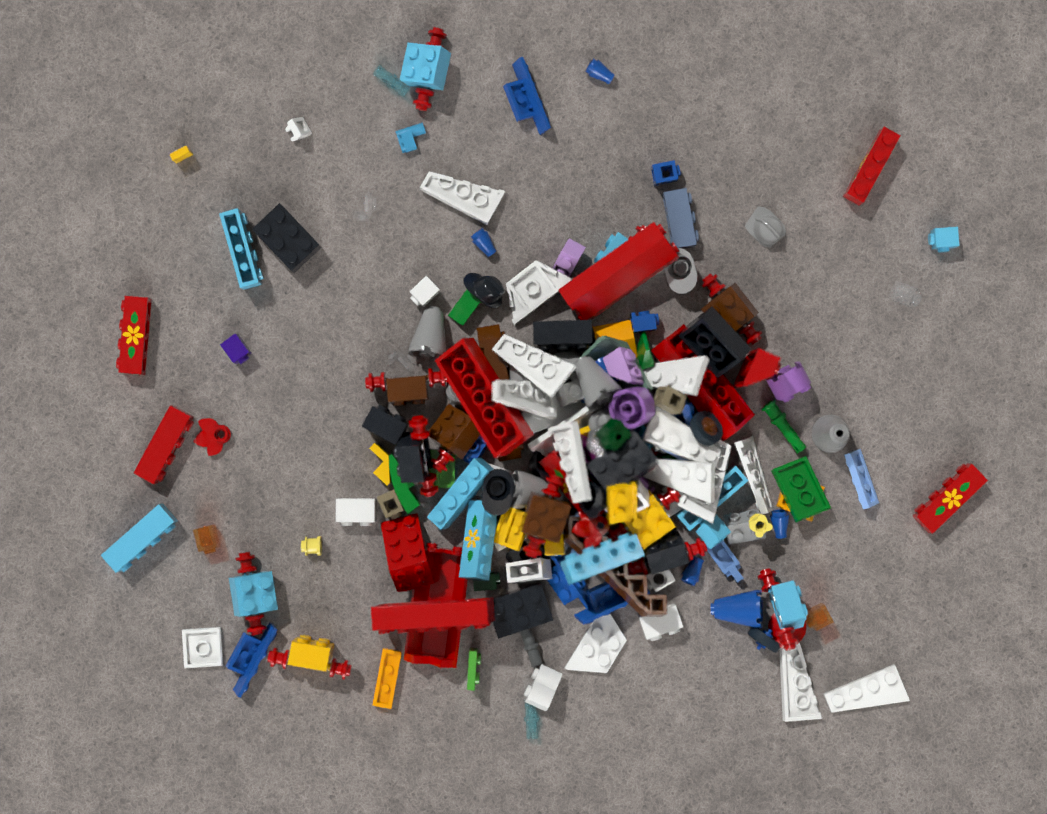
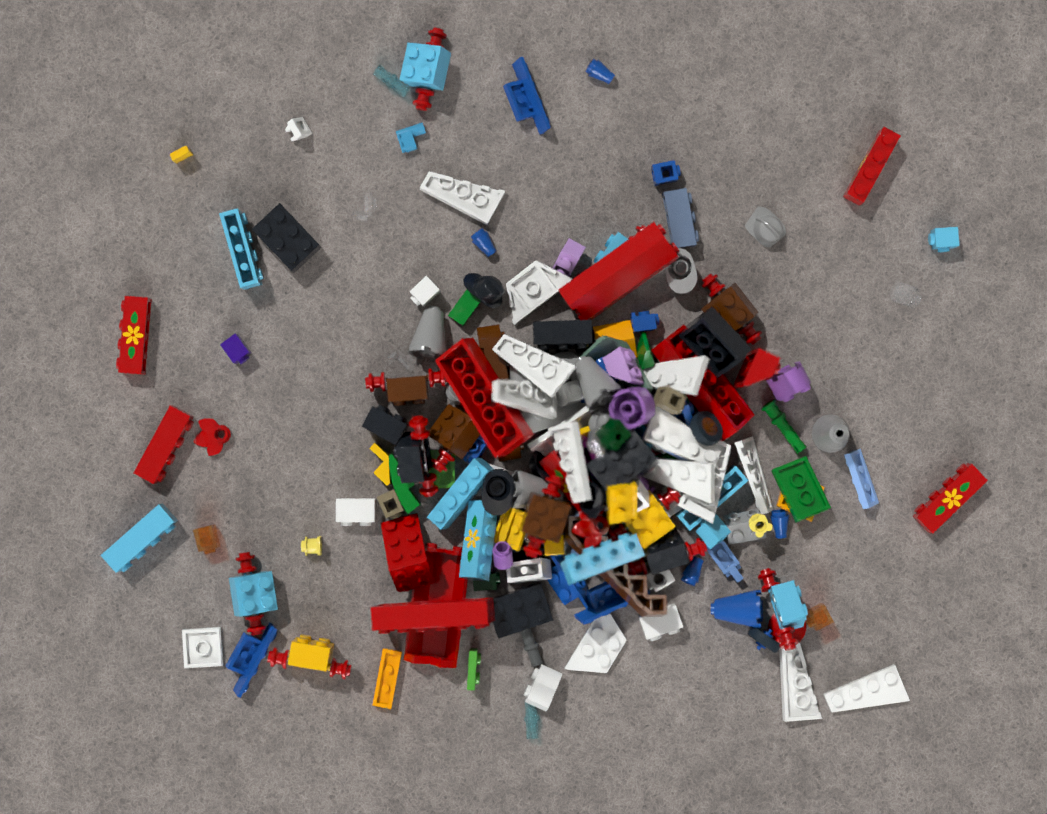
none -> medium lavender brick [493,541,513,570]

